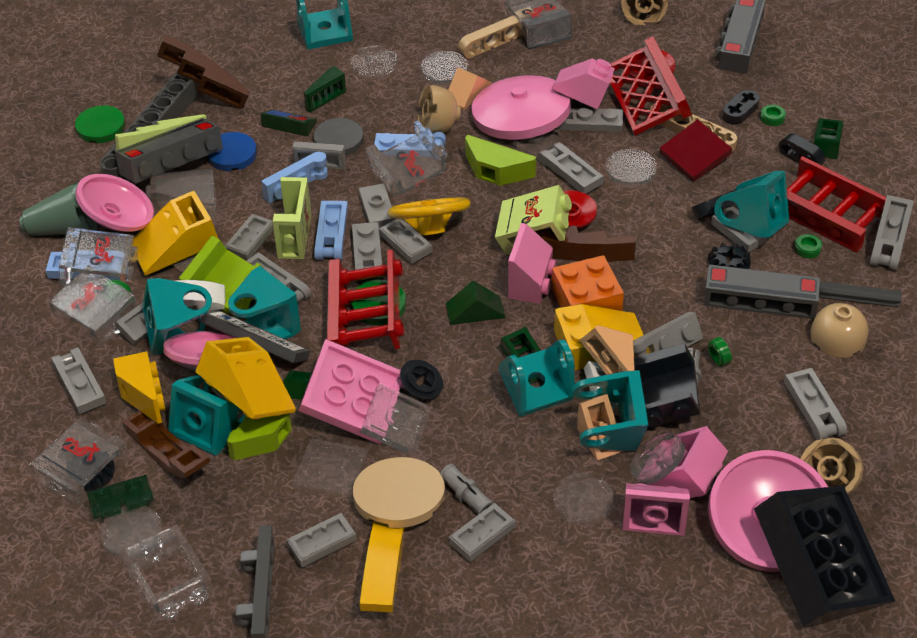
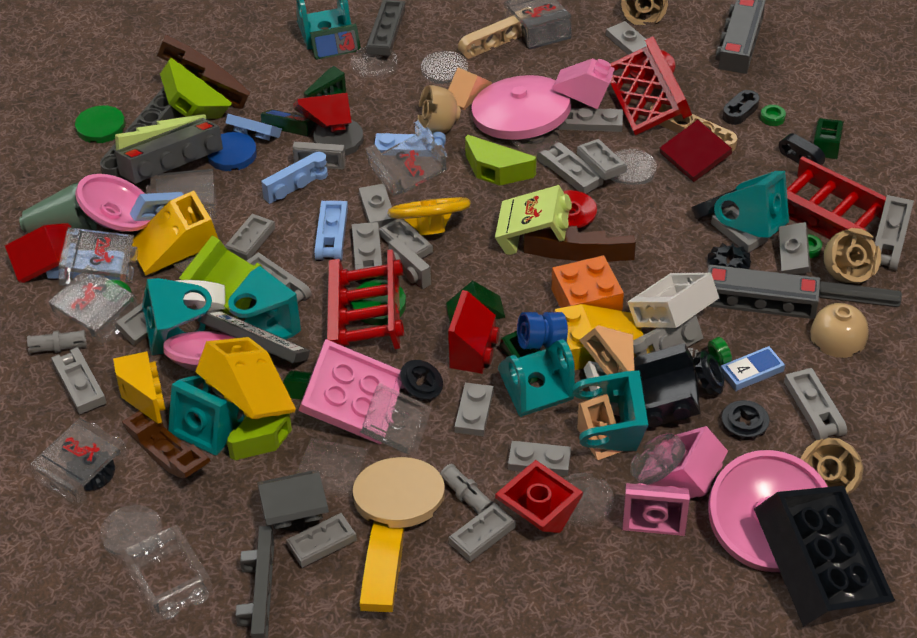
clear green hinge [86,474,154,520] -> none
yellowish green panel [273,177,312,259] -> none
bright pink slope [508,223,557,304] -> none
none -> red slope [5,223,71,283]
none -> light grey pin [27,330,87,354]
none -> light blue plate [130,192,184,221]
none -> lime slope [160,58,232,119]
none -> light blue plate [225,114,282,141]
none -> dark grey slope [257,469,329,529]
none -> red slope [293,93,352,132]
none -> slope [310,23,361,60]
none -> dark grey tile [366,0,405,56]
none -> light grey plate [389,237,431,289]
none -> red slope [448,290,500,374]
none -> light grey plate [454,382,494,436]
none -> red slope [495,460,583,533]
none -> light grey plate [508,441,571,476]
none -> blue wheel [517,312,568,349]
none -> light grey plate [577,139,627,180]
none -> light grey plate [606,21,647,55]
none -> white window [628,273,719,328]
none -> black gear [694,350,724,396]
none -> tile [721,346,785,391]
none -> black gear [721,400,770,440]
none -> light grey plate [779,222,811,275]
none -> tan cylinder [824,228,881,284]

